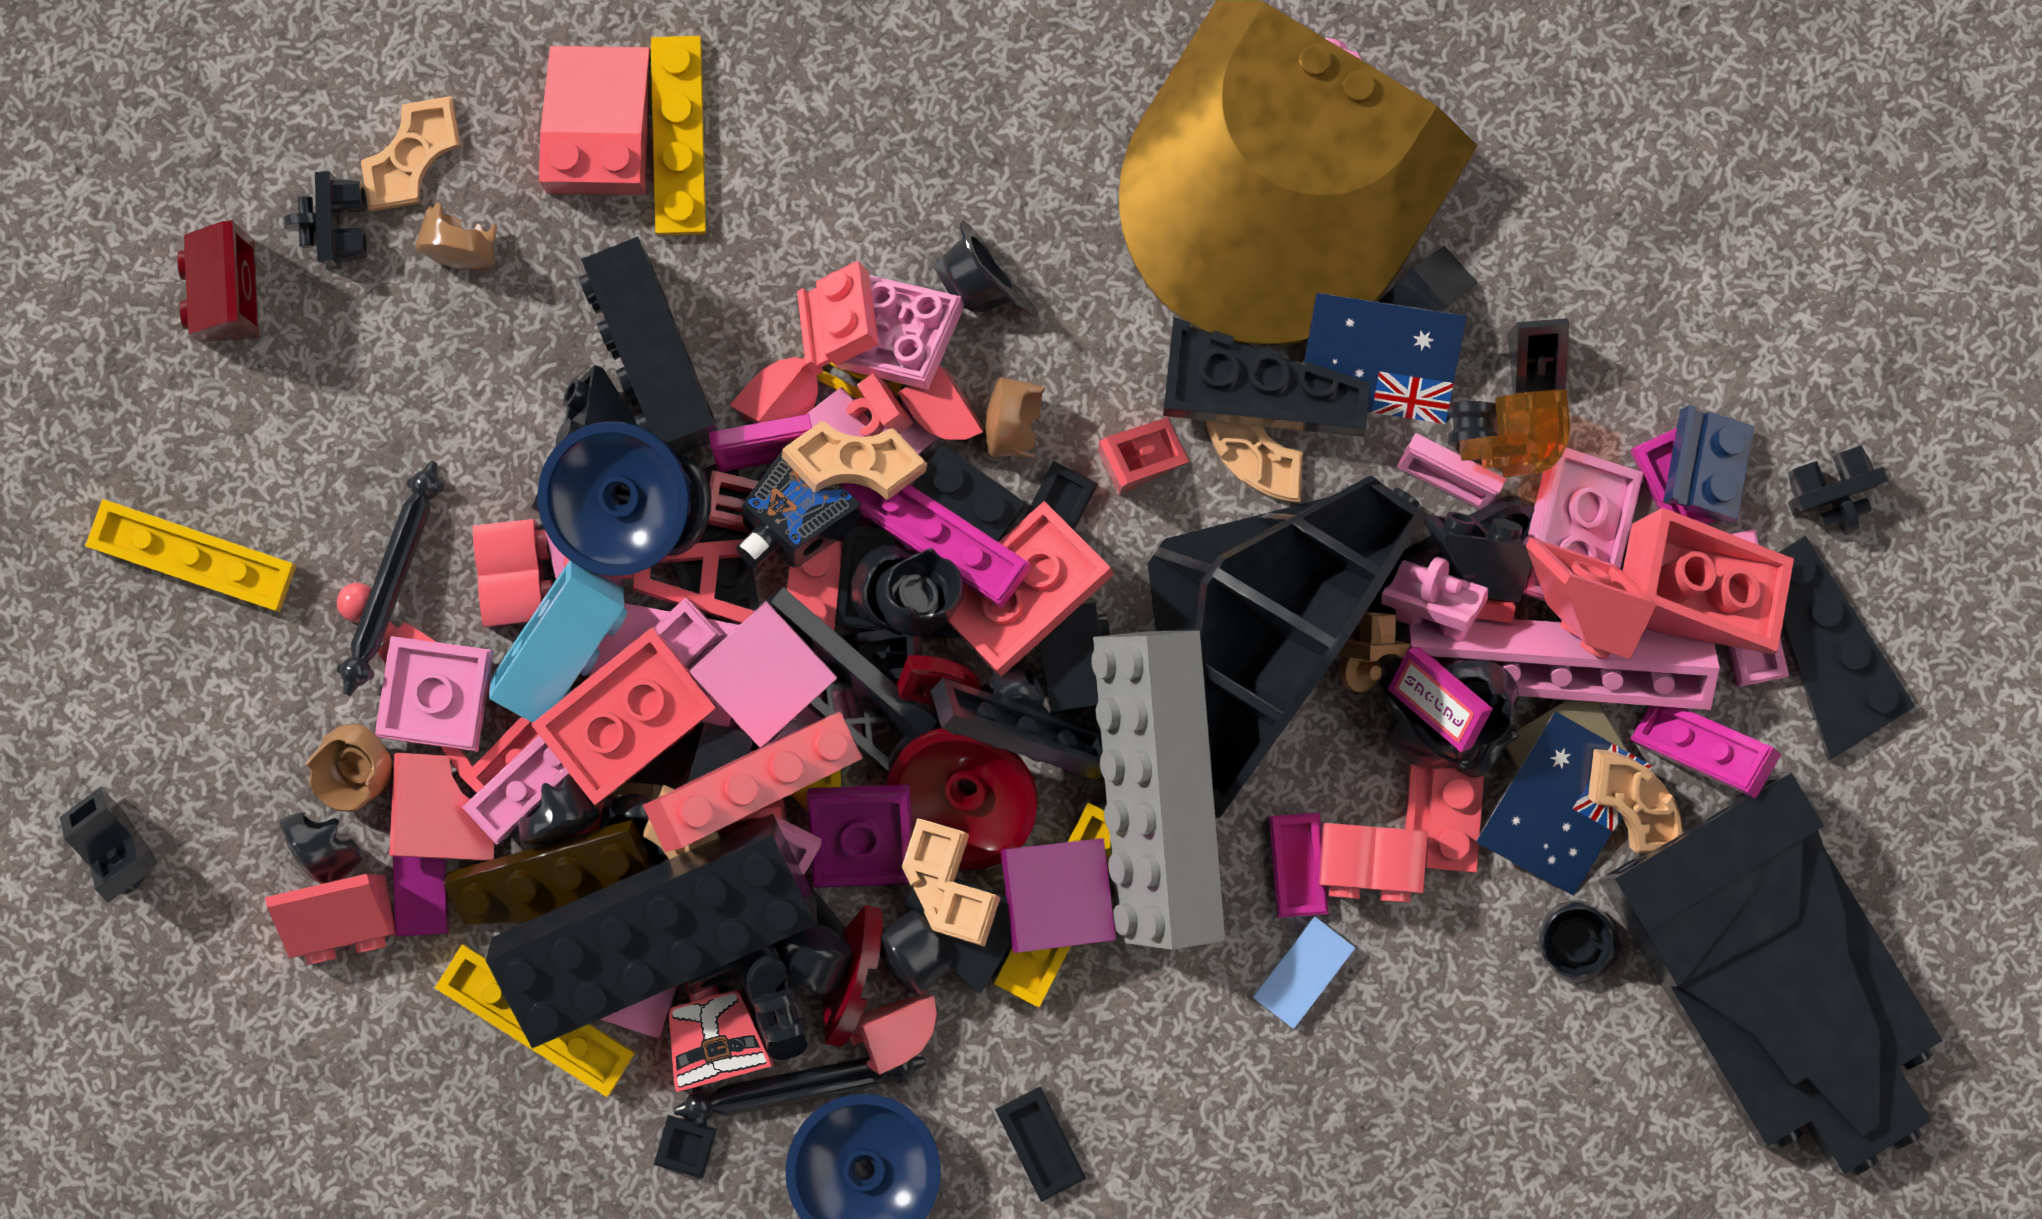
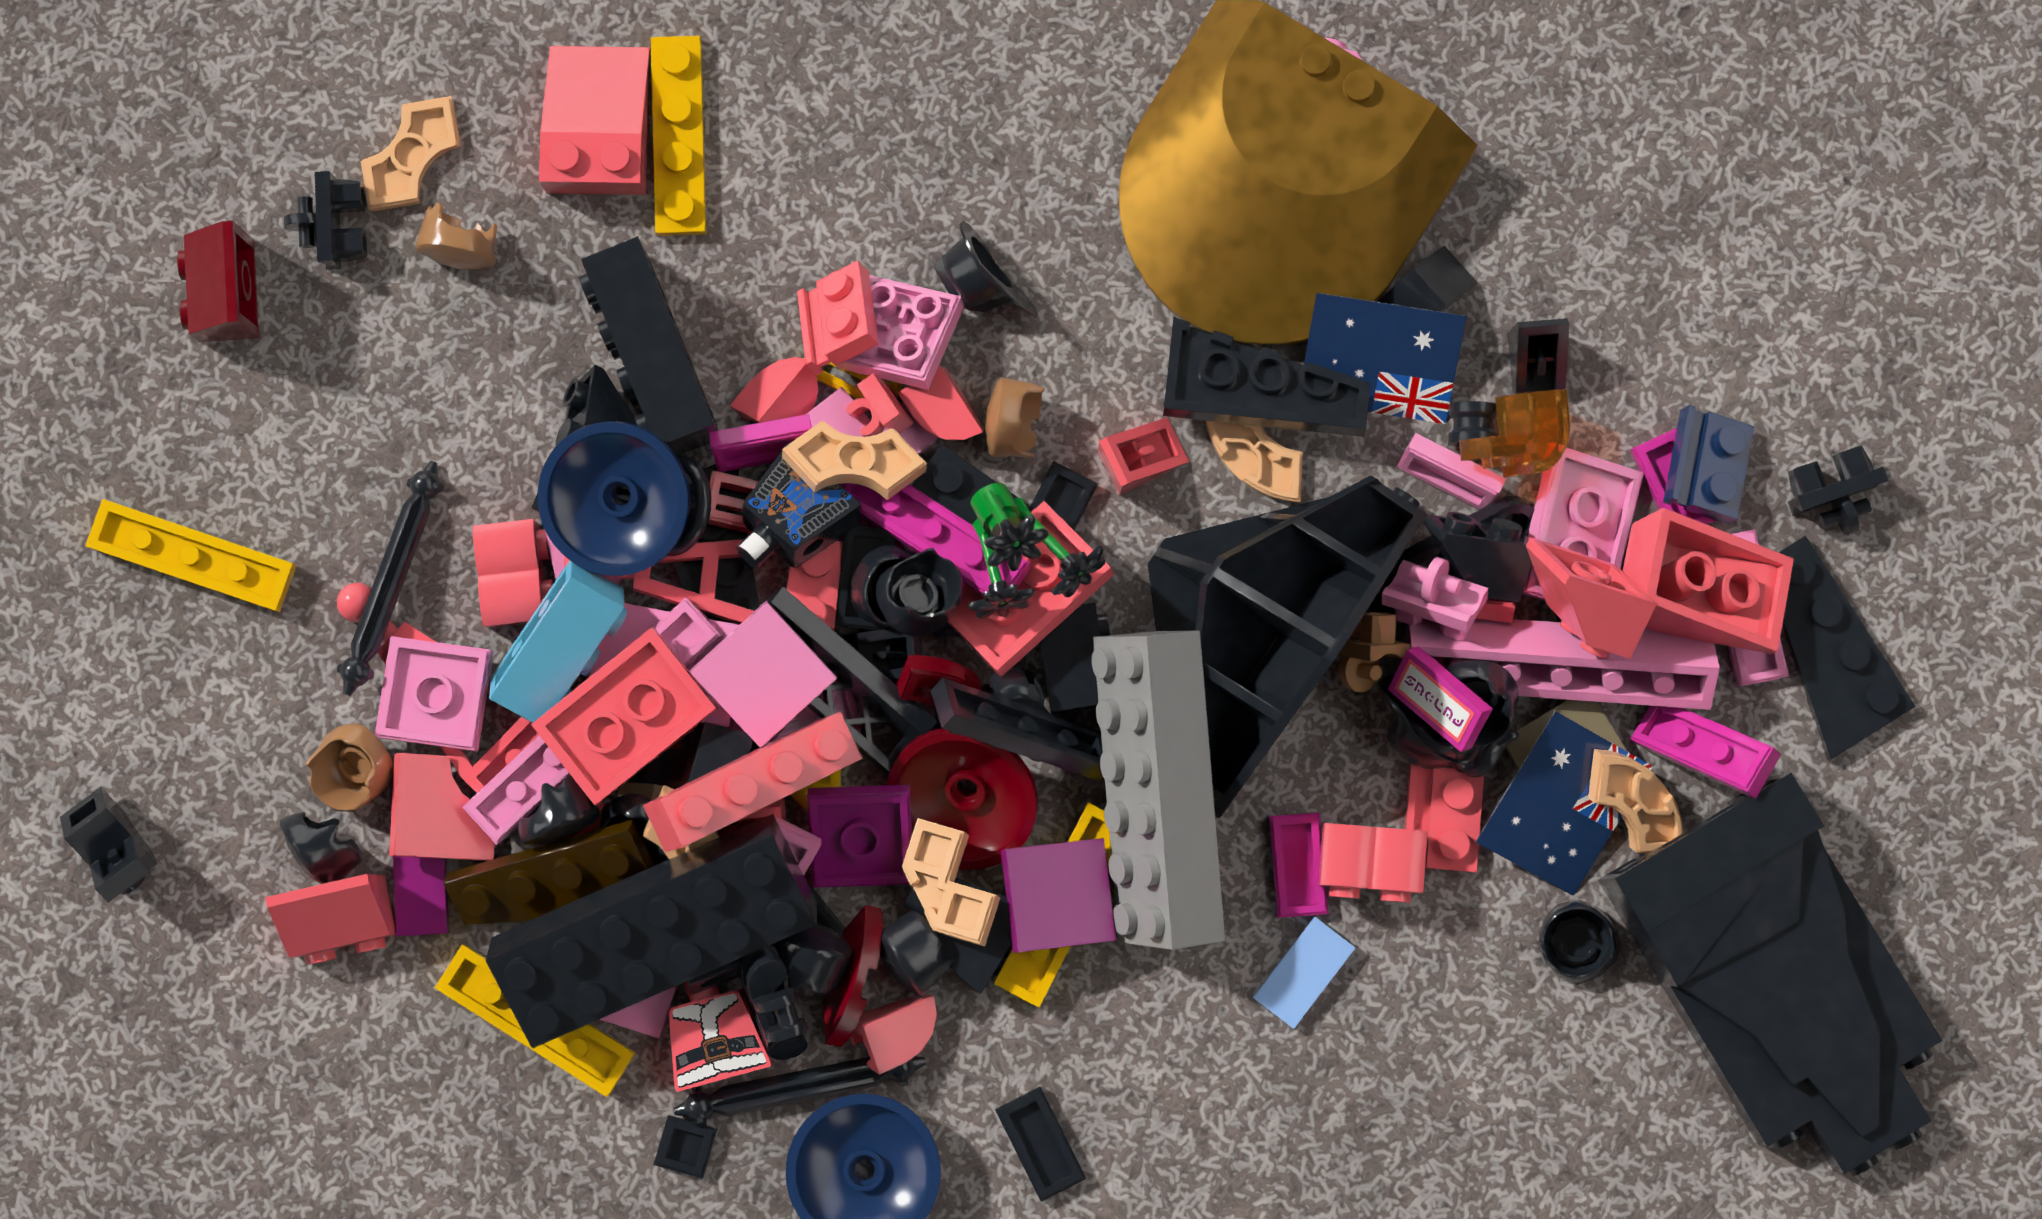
none -> black plant [968,483,1106,619]

